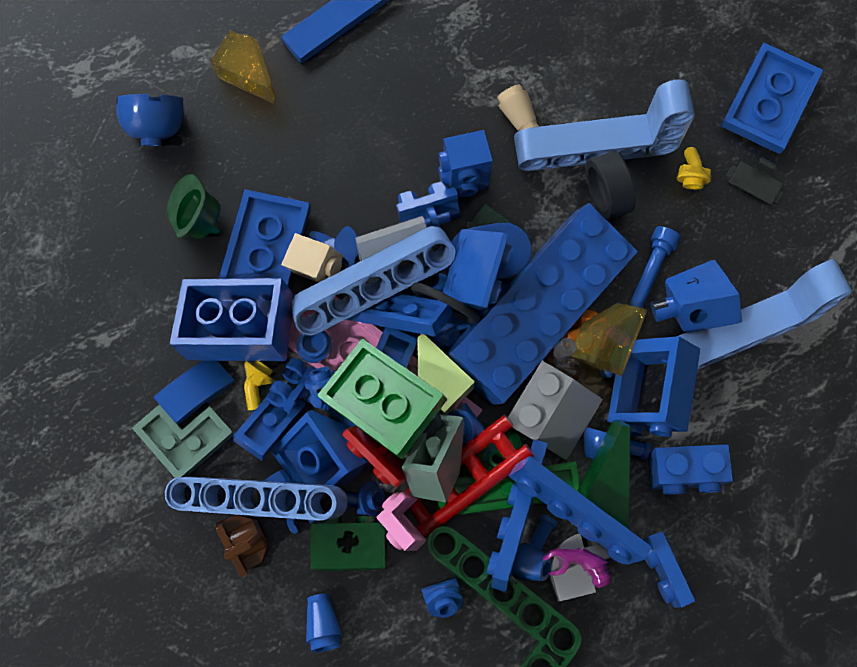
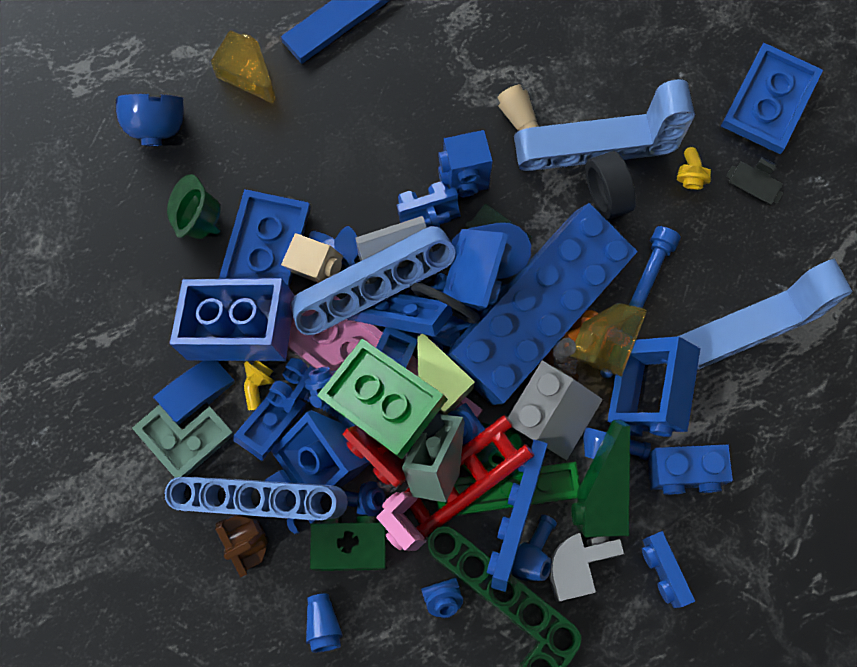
blue plate [296,331,332,363] -> none
blue plate [509,456,652,565] -> none
magenta piece [543,548,611,588] -> none
blue torso [651,260,742,333] -> none

